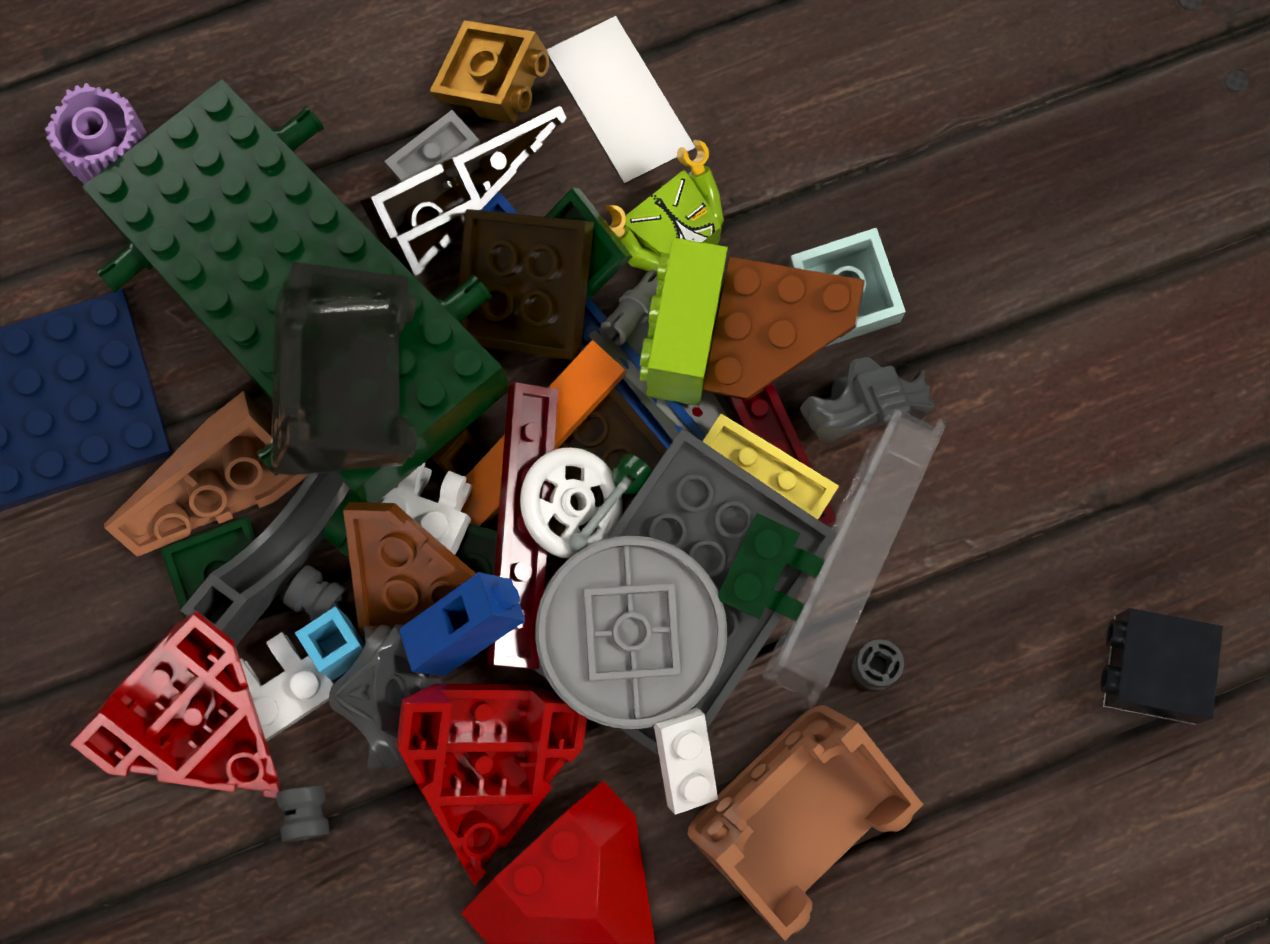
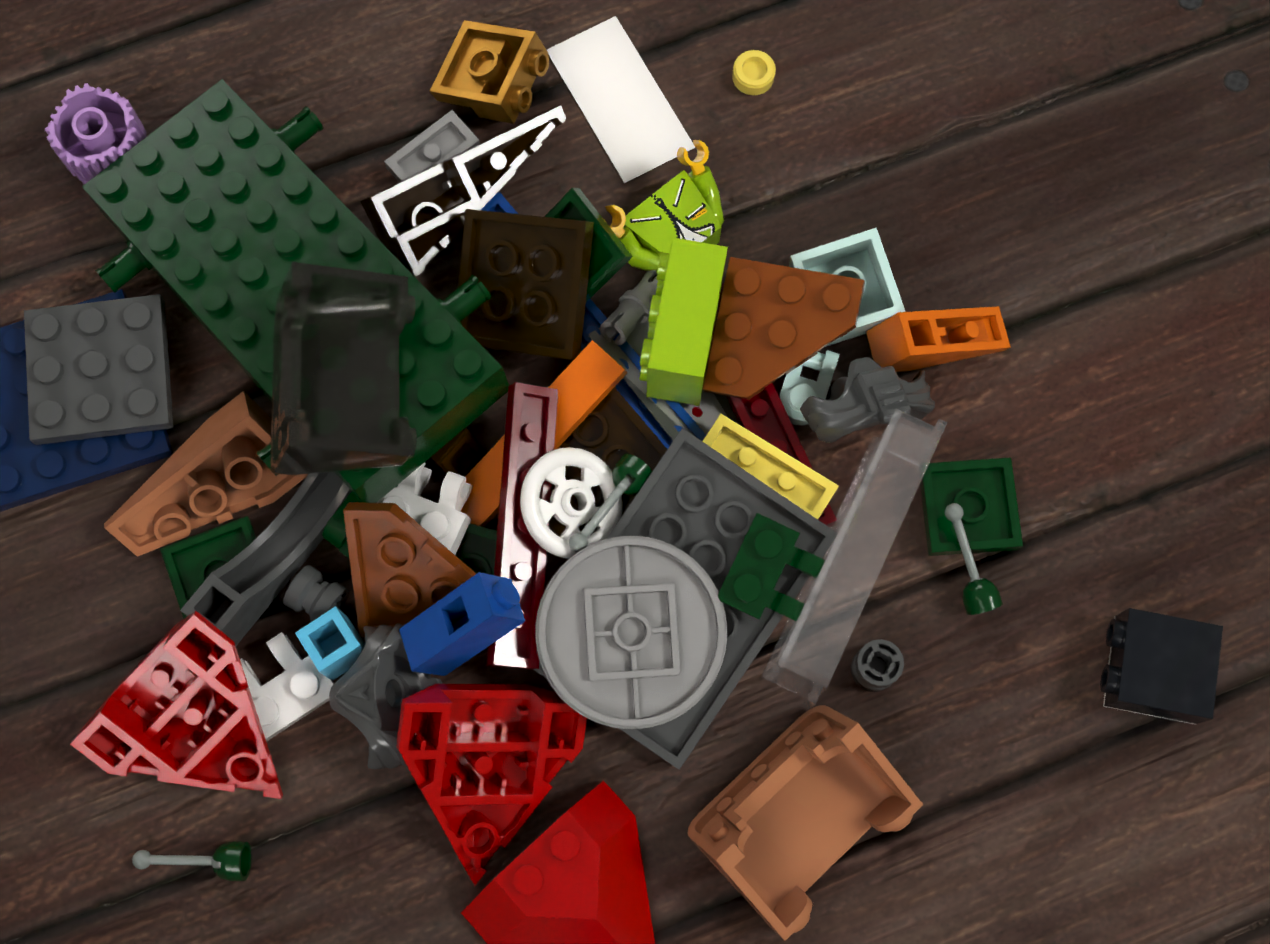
dark grey wheel [276,786,330,842] -> none
white plate [654,707,718,815] -> none
none -> dark grey plate [24,294,173,445]
none -> hinge [132,841,251,881]
none -> light yellow tile [732,50,776,95]
none -> light aqua plate [779,350,840,425]
none -> orange slope [866,306,1011,372]
none -> dark green plate [918,458,1023,556]
none -> hinge [945,503,1003,615]

